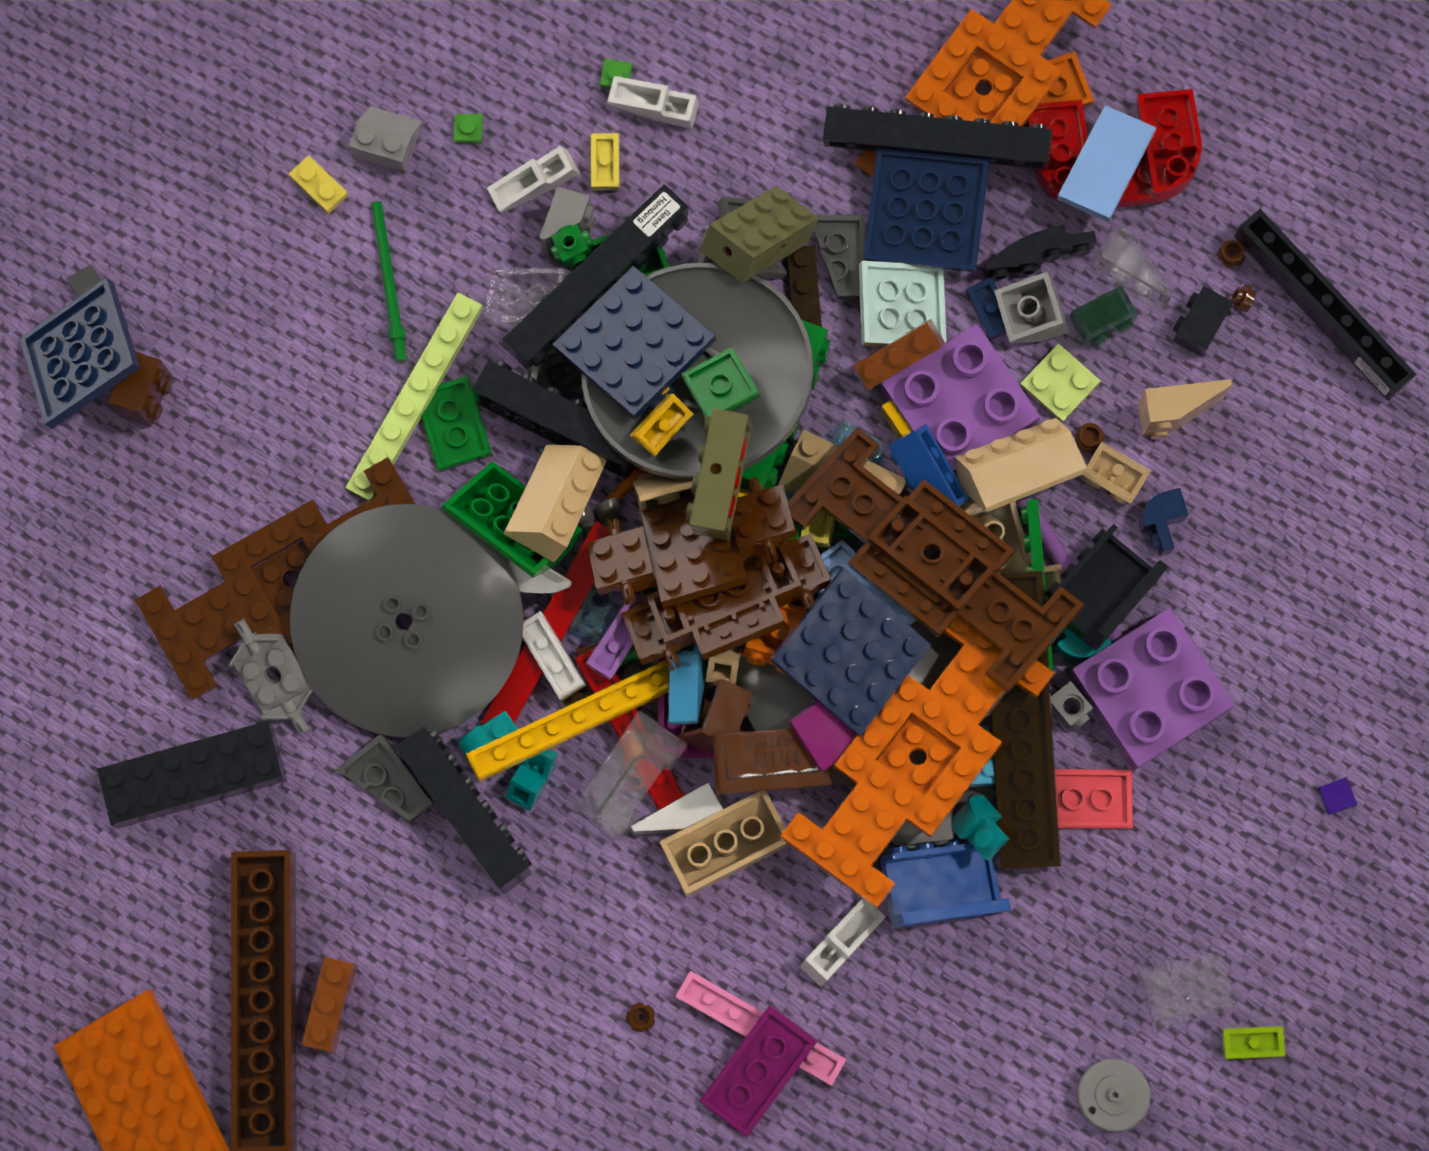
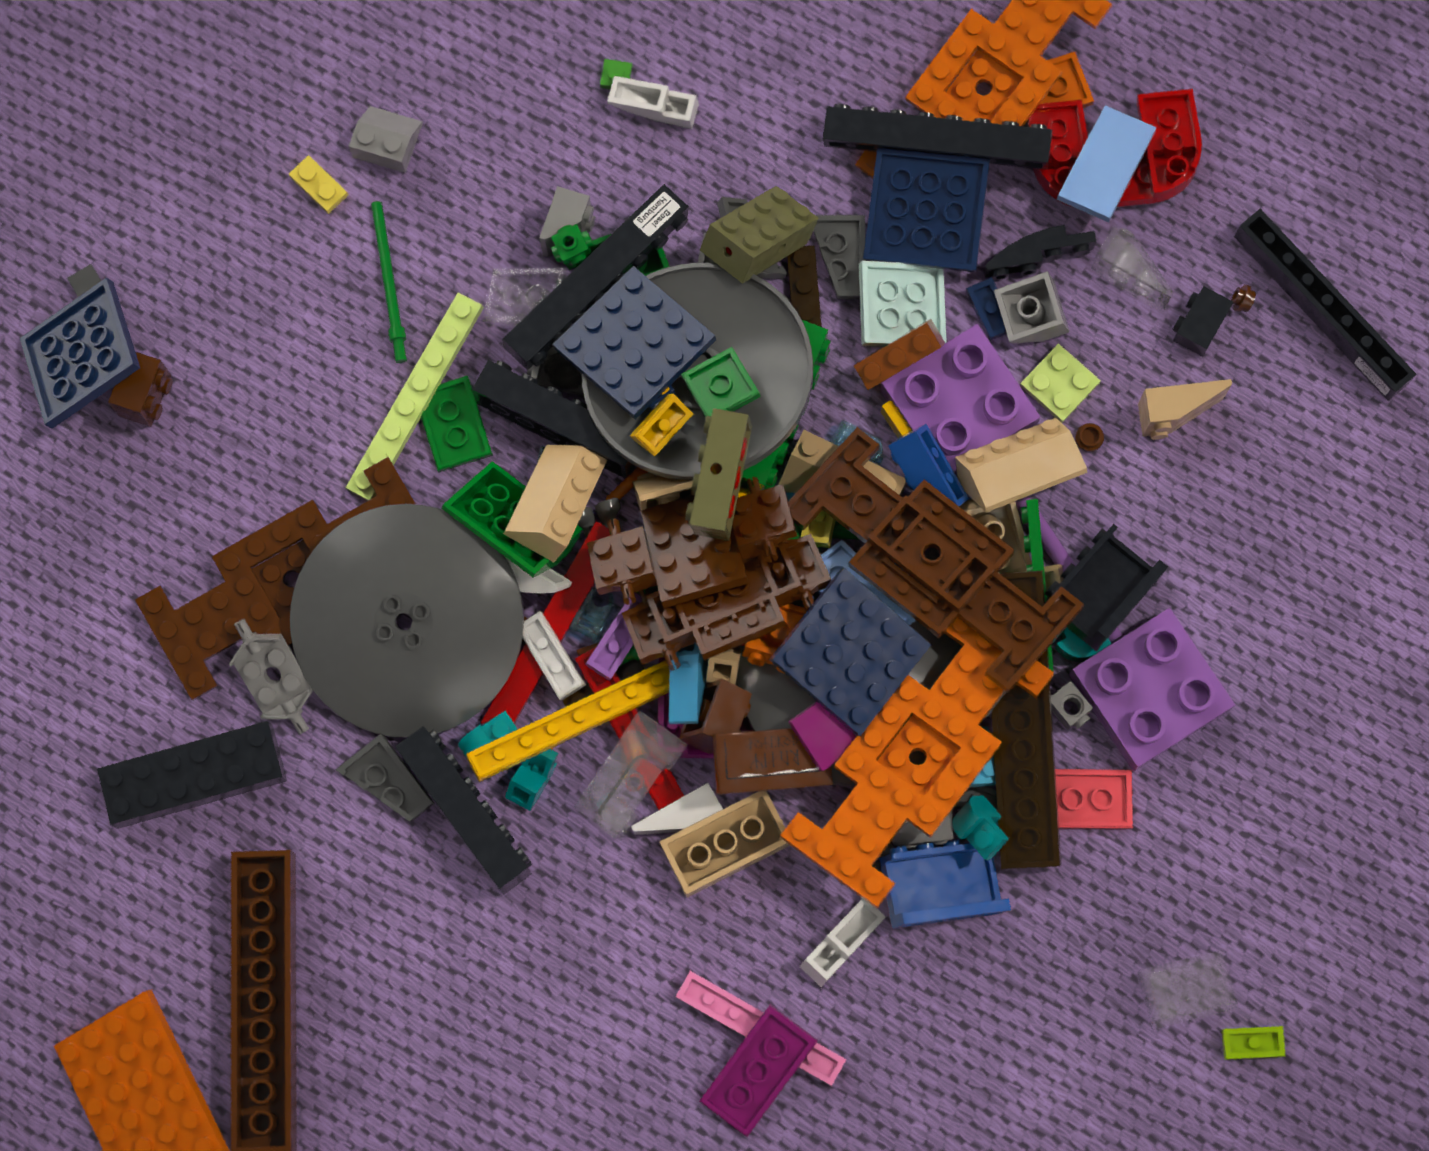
dark orange arch [301,957,357,1053] -> none
bright green plate [454,114,483,144] -> none
white slope [487,146,580,213] -> none
light yellow plate [591,133,620,191] -> none
reddish brown plate [626,1002,655,1032] -> none
clear green brick [1069,285,1138,347] -> none
light grey wheel [1077,1059,1150,1132] -> none
tan bracket [1083,442,1151,504] -> none
dark blue brick [1139,488,1189,556] -> none
reddish brown plate [1218,240,1246,267] -> none
dark purple tile [1317,777,1358,816] -> none

